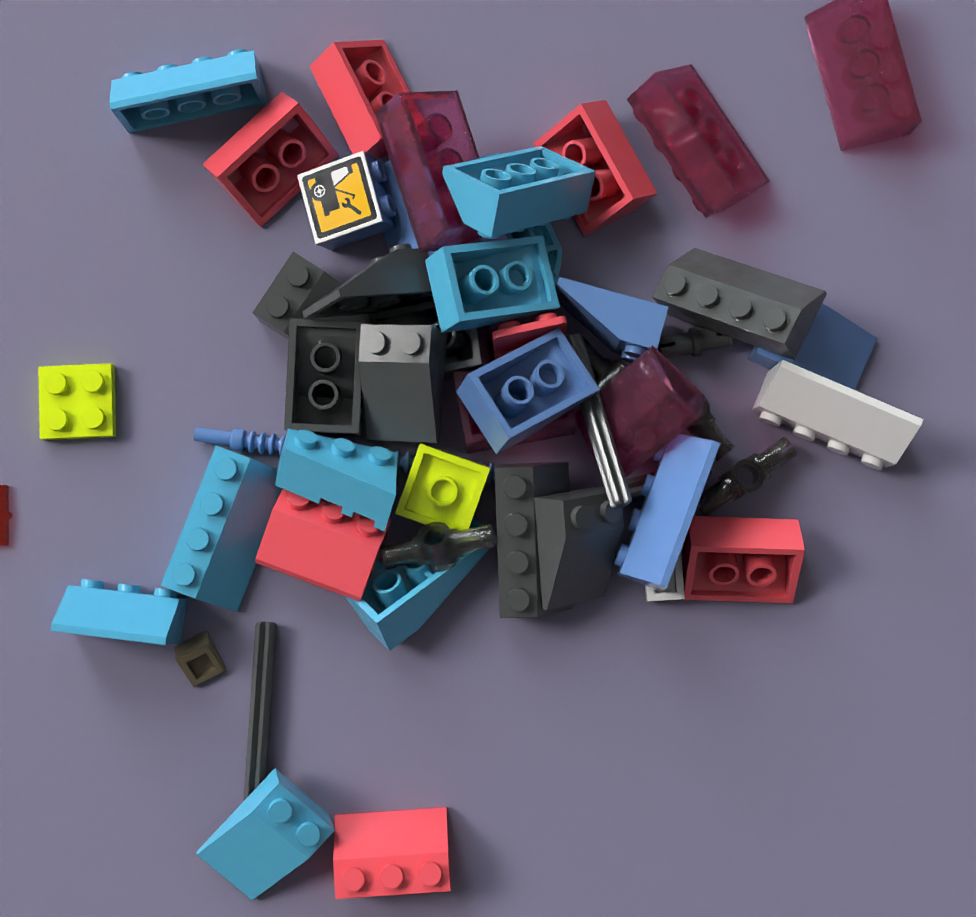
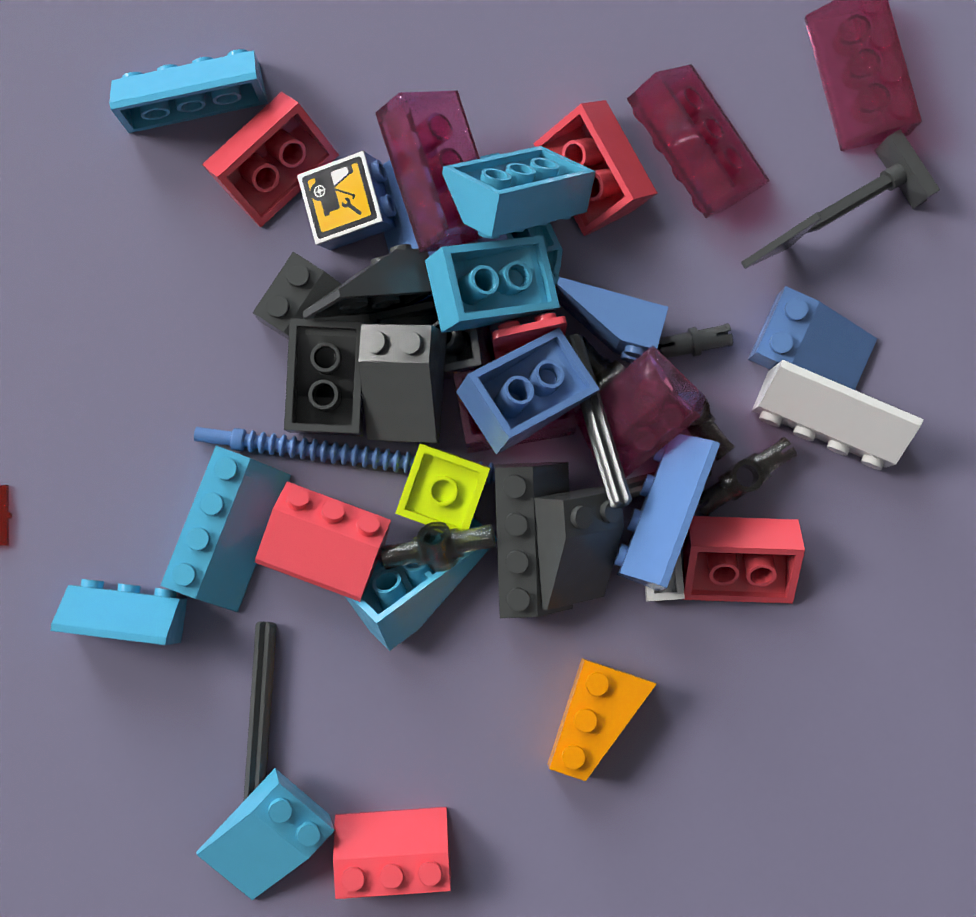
neon yellow plate [38,363,117,441] -> none
dark tan slope [174,631,227,688] -> none
medium azure wedge [275,428,397,531] -> none
coral slope [309,40,430,158] -> none
dark grey slope [652,248,827,360] -> none
none -> light orange wedge [547,658,656,781]
none -> dark grey piece [741,129,940,269]

